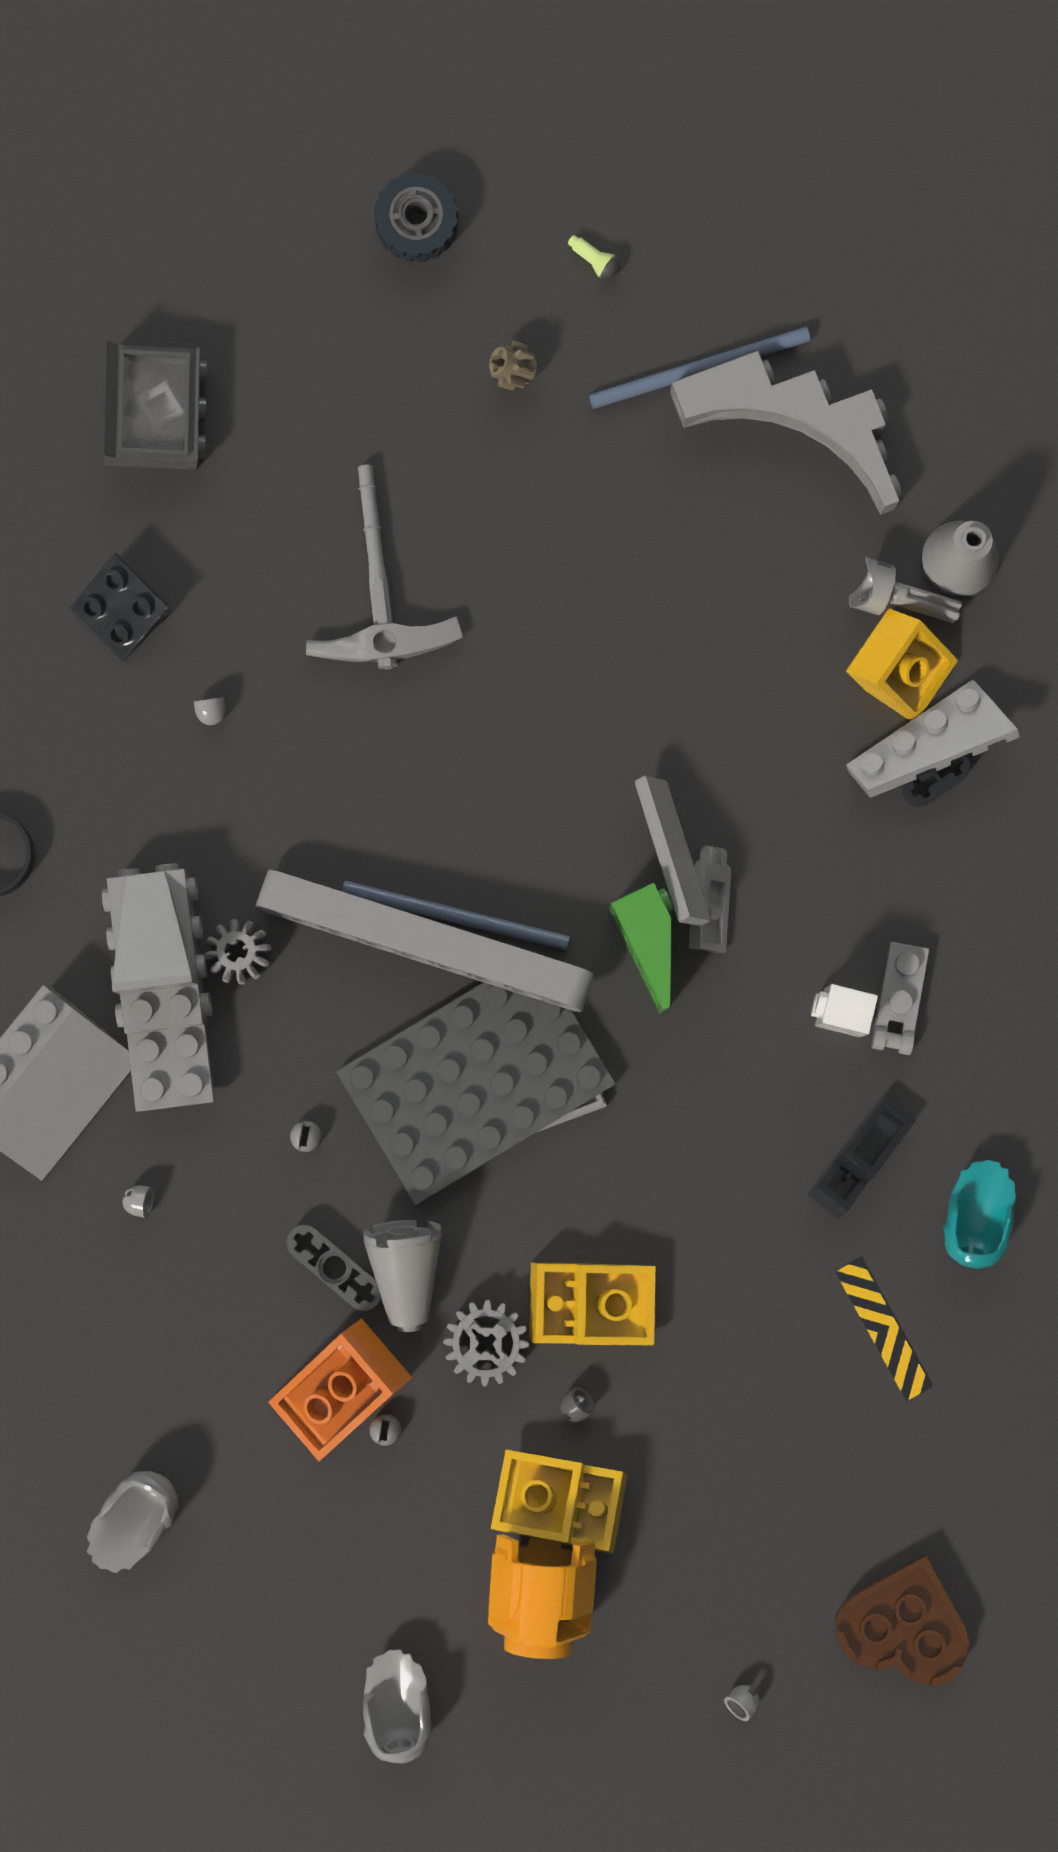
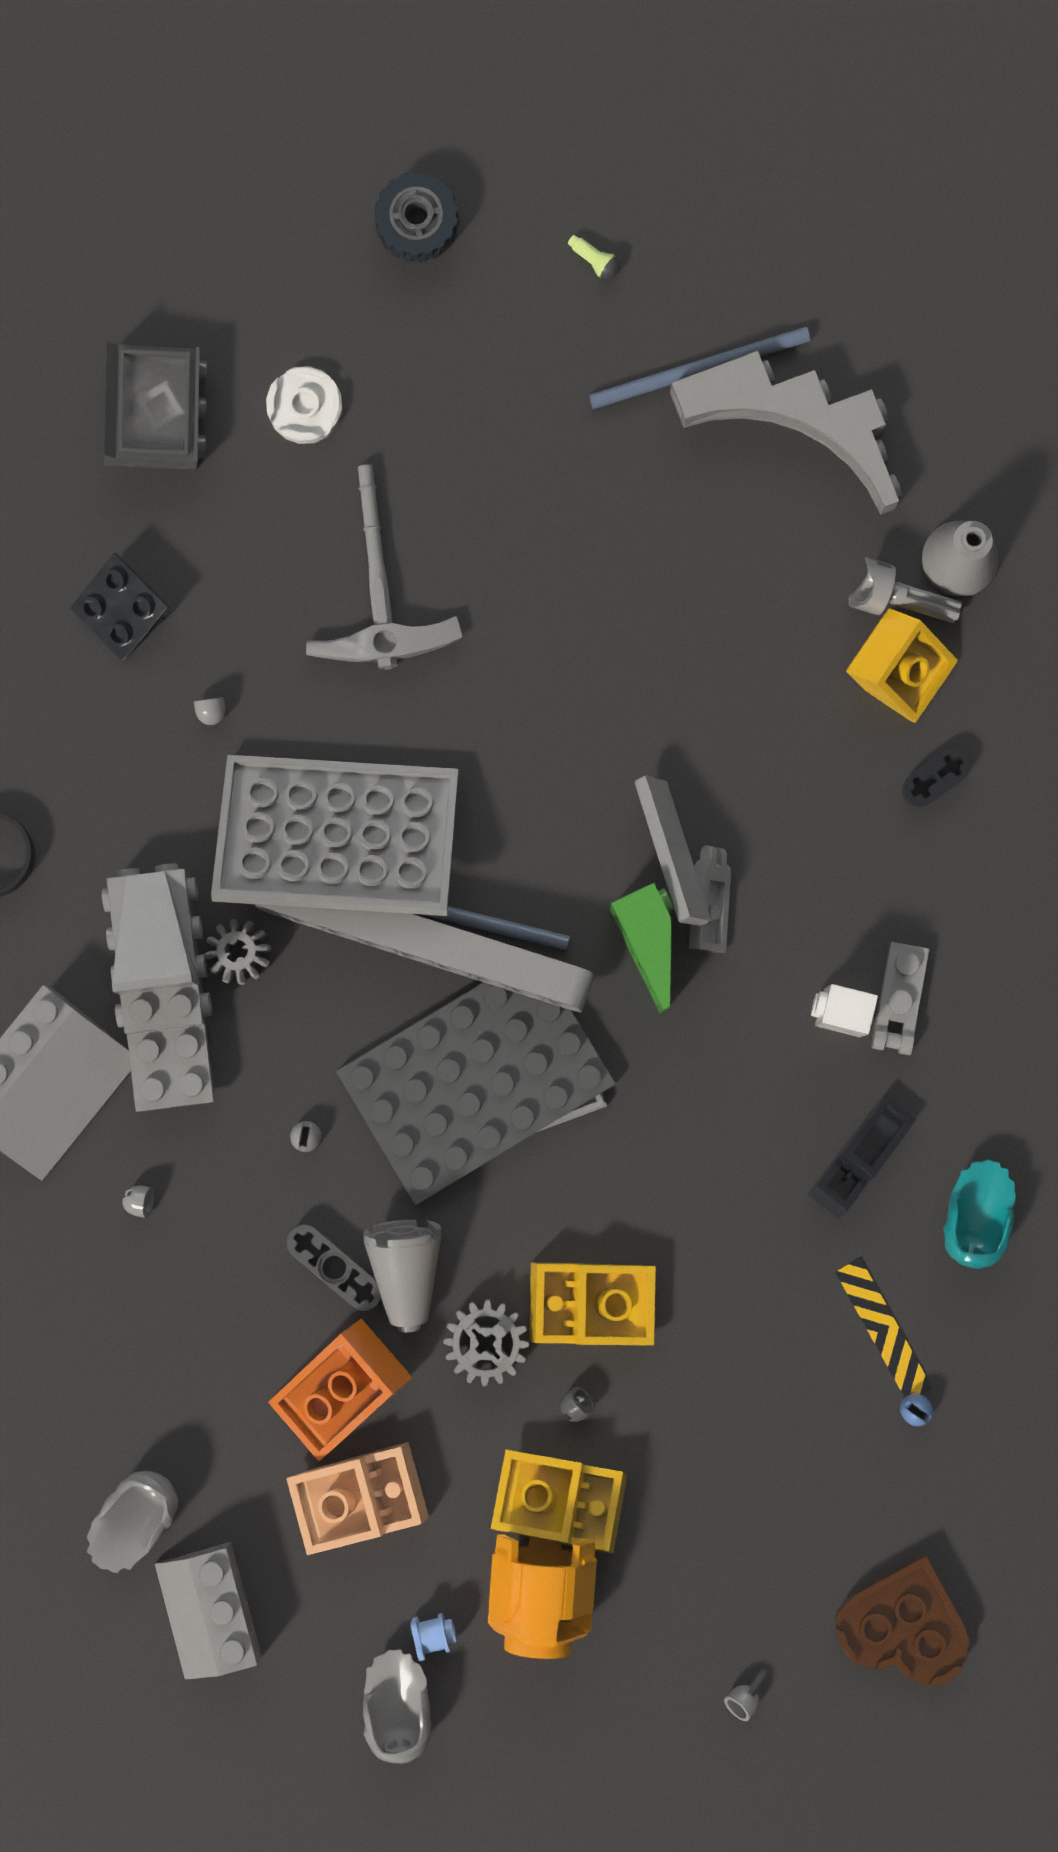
light grey hinge [369,1413,401,1446] -> none
dark tan gear [489,340,537,391] -> none
light grey wing [846,680,1020,798] -> none
none -> light grey slope [155,1542,262,1680]
none -> light grey plate [211,755,458,916]
none -> white tile [266,366,343,444]
none -> light nougat slope [286,1442,429,1555]
none -> light blue brick [410,1613,457,1661]
none -> medium blue hinge [900,1393,933,1426]

